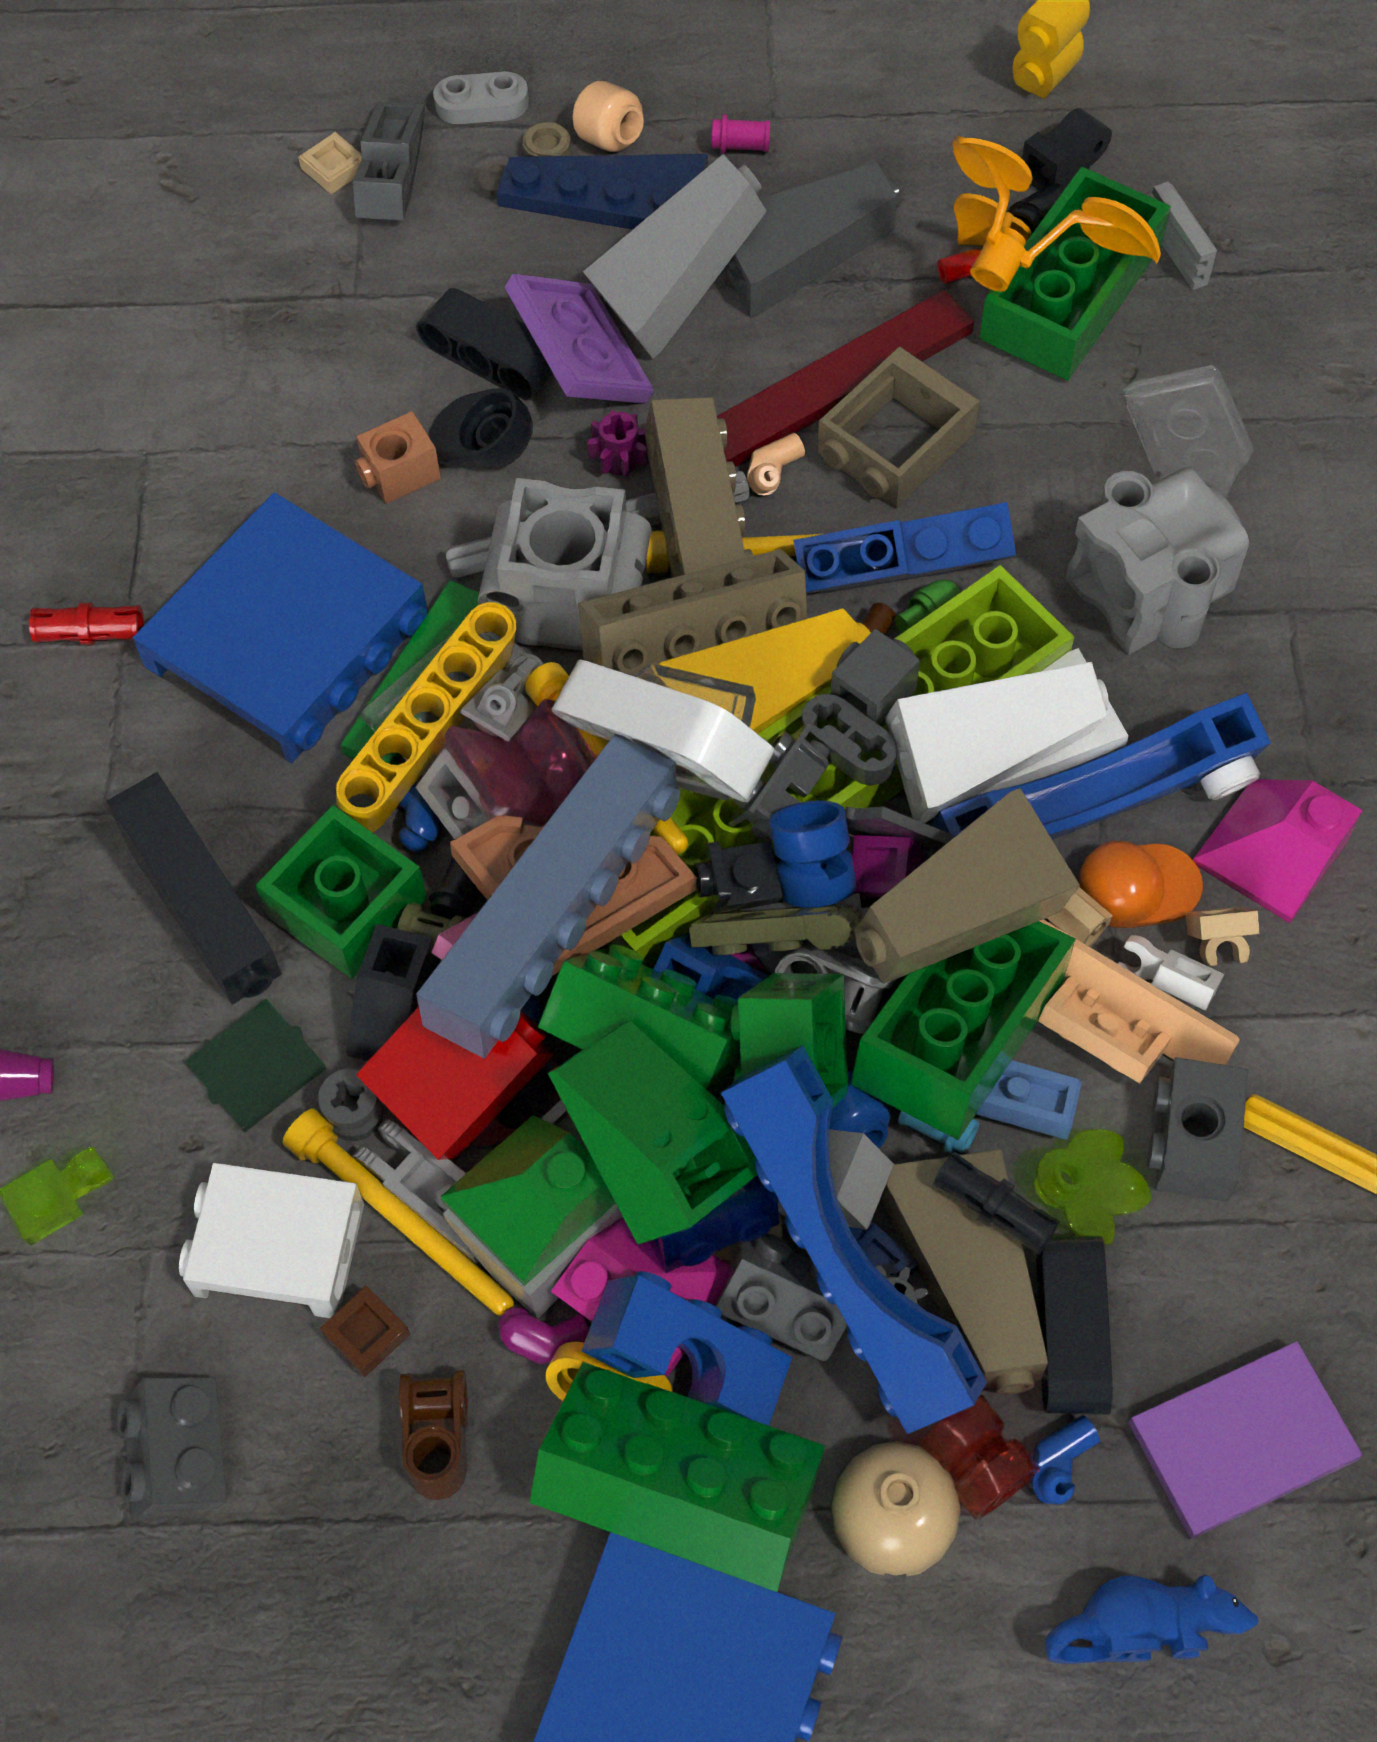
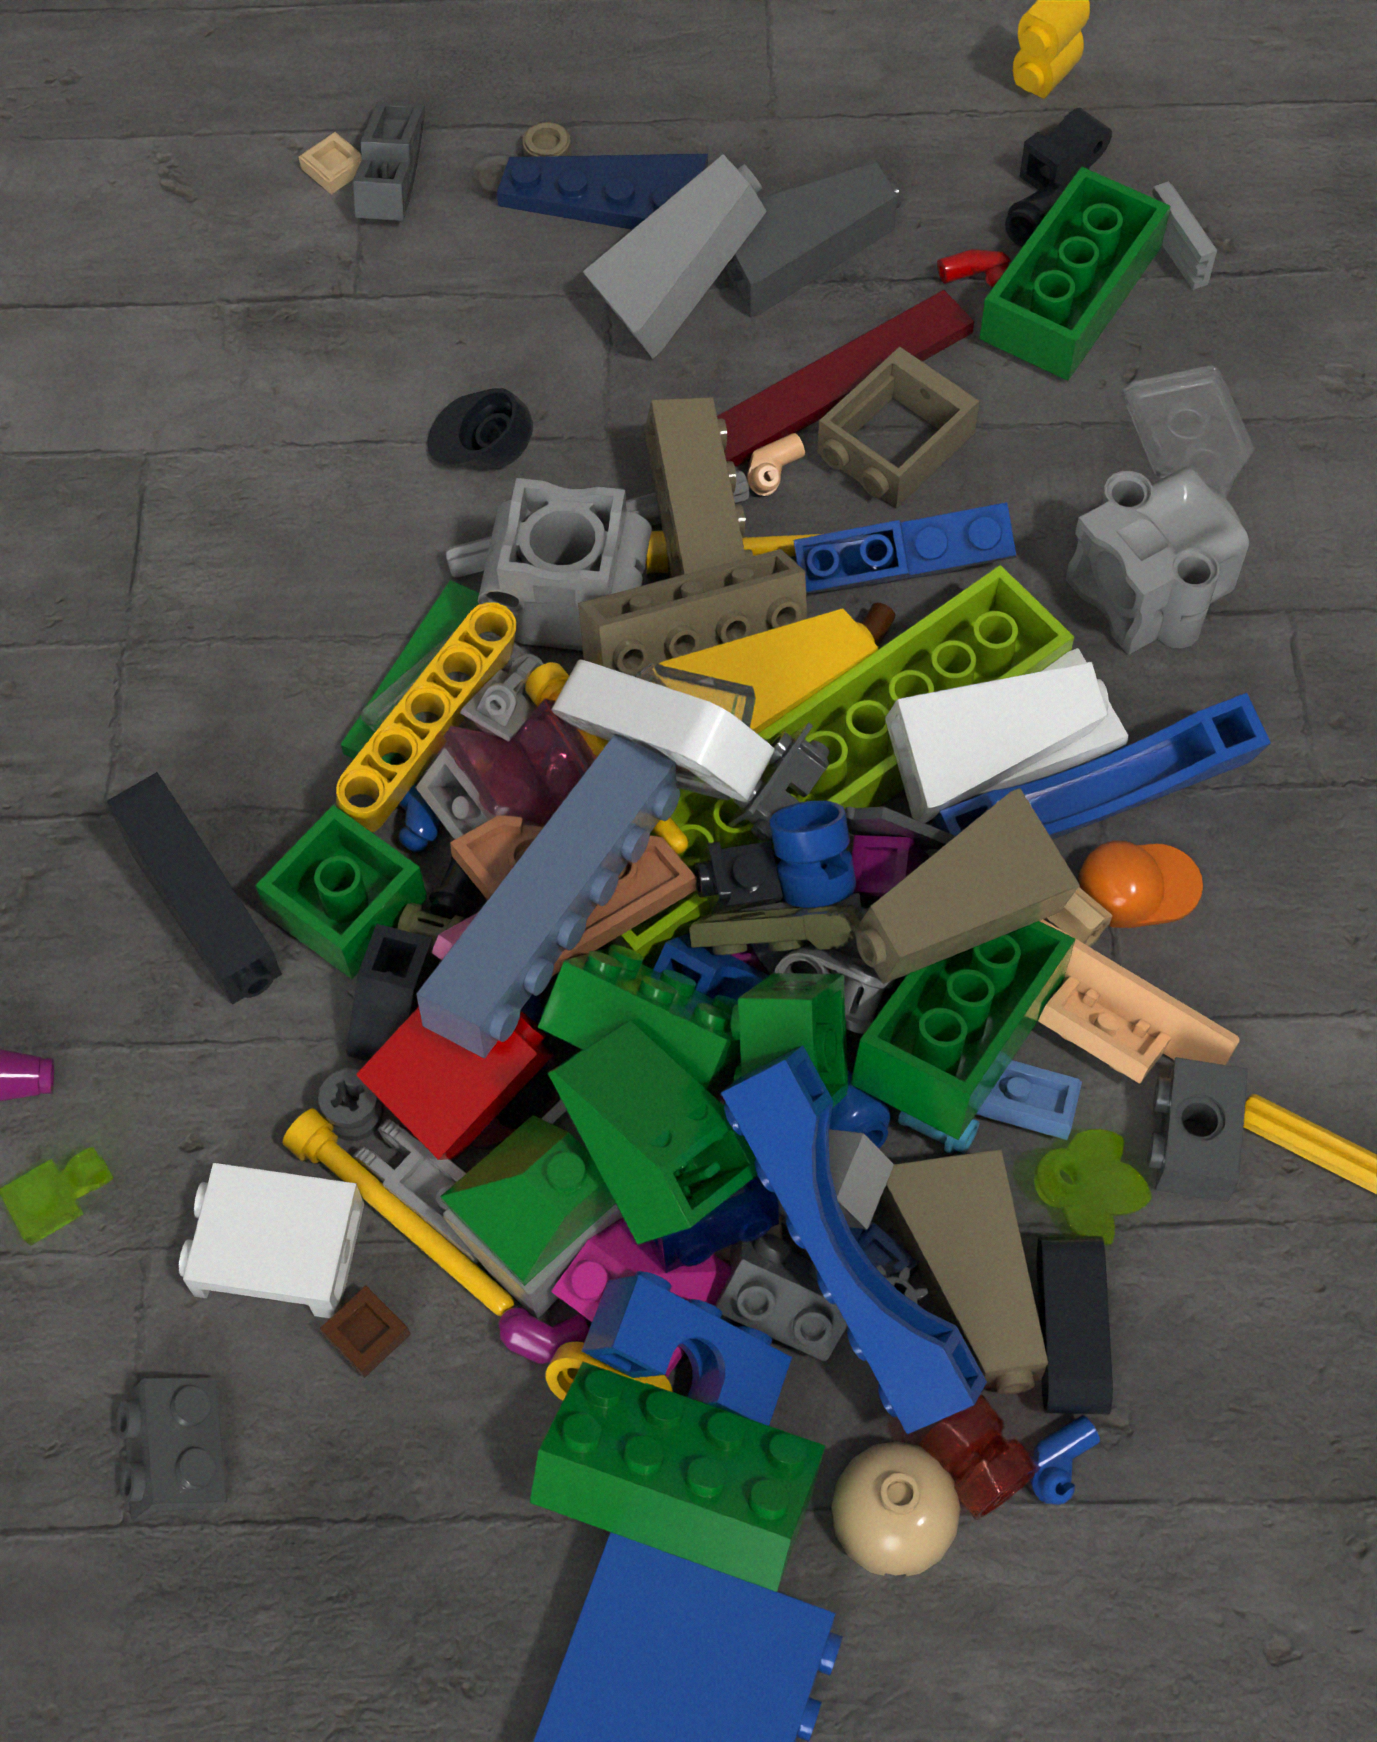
red pin [29,602,144,645] -> none
blue panel [133,492,428,764] -> none
clear green piece [185,999,327,1133] -> none
nougat brick [354,411,441,504] -> none
reddish brown piece [399,1370,468,1500] -> none
black beam [416,288,554,400] -> none
light grey plate [433,71,529,124] -> none
medium lavender tile [504,274,654,404] -> none
light nougat head [572,81,644,152] -> none
magenta gear [587,410,648,477] -> none
dark pink pin [711,114,770,154] -> none
dark grey beam [801,694,897,785] -> none
dark grey brick [830,629,920,726] -> none
bright green cylinder [895,579,962,633] -> none
black pin [933,1152,1060,1255] -> none
light orange plant [952,135,1161,292] -> none
blue animal [1044,1575,1259,1664] -> none
white plate [1118,935,1224,1011] -> none
medium lavender tile [1128,1341,1363,1540] -> none
tan tile [1185,906,1259,966] -> none
dark pink slope [1193,779,1363,923] -> none
white tile [1200,756,1260,800] -> none

